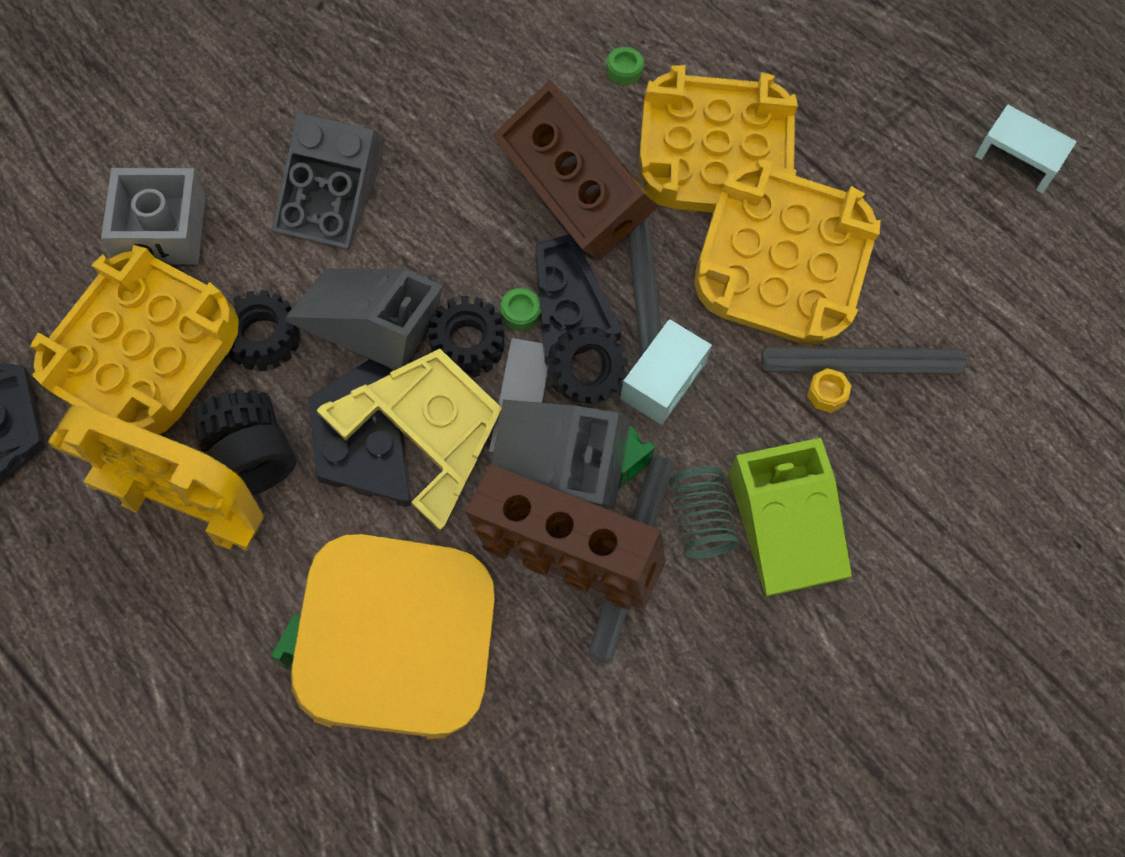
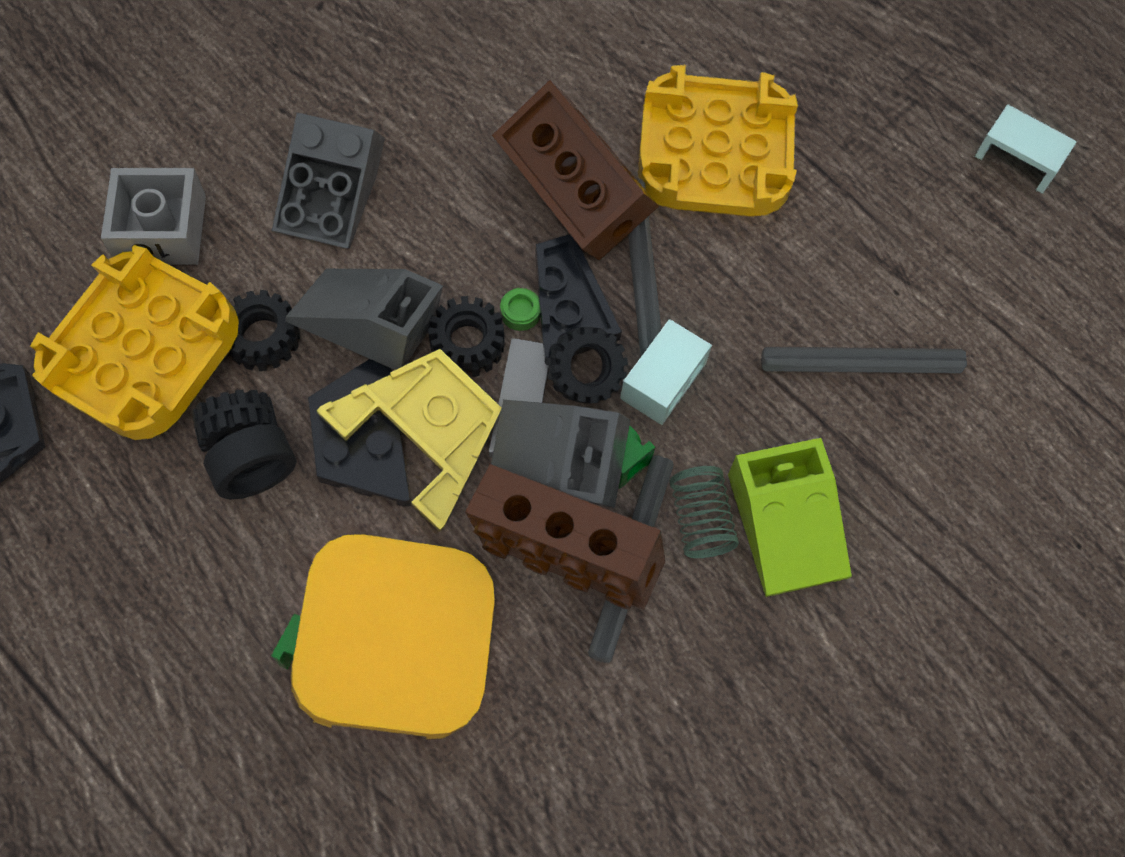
yellow tile [48,405,264,551] -> none
bright green tile [606,47,644,85] -> none
yellow tile [694,159,881,345] -> none
yellow tile [807,368,852,413] -> none

